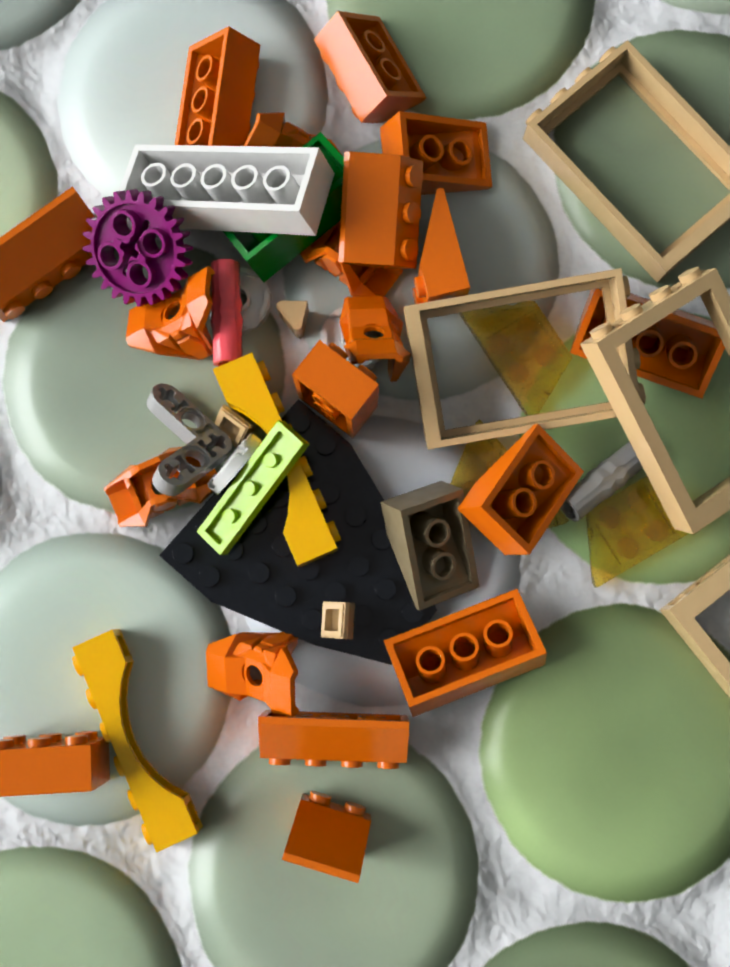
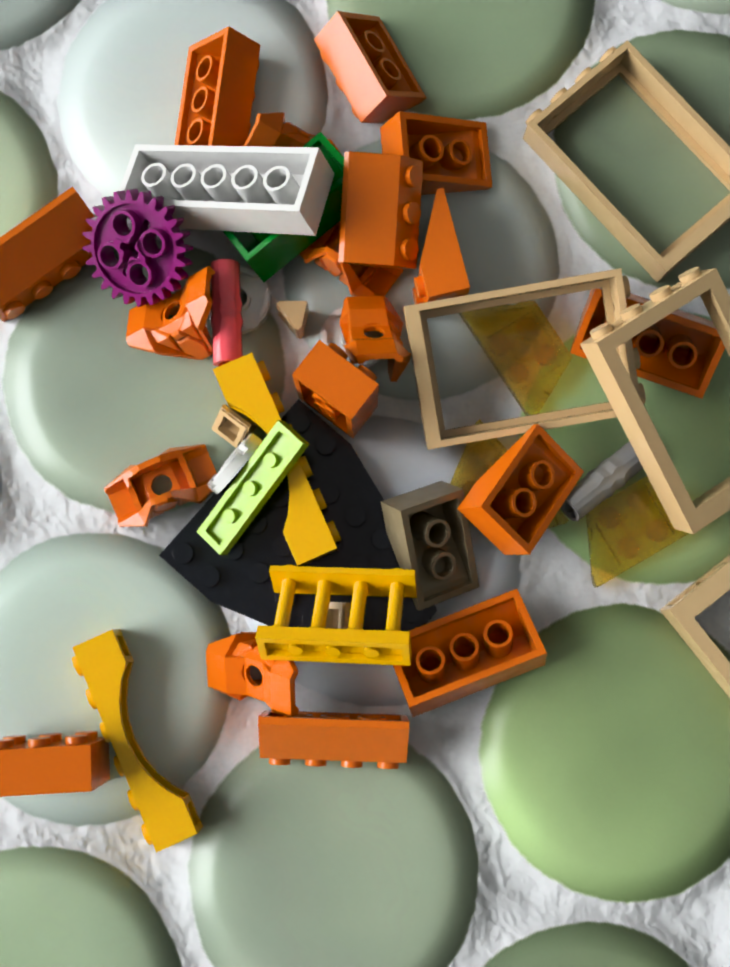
light grey beam [147,383,232,496] -> none
orange slope [282,791,371,883] -> none
none -> yellow fence [255,565,417,666]

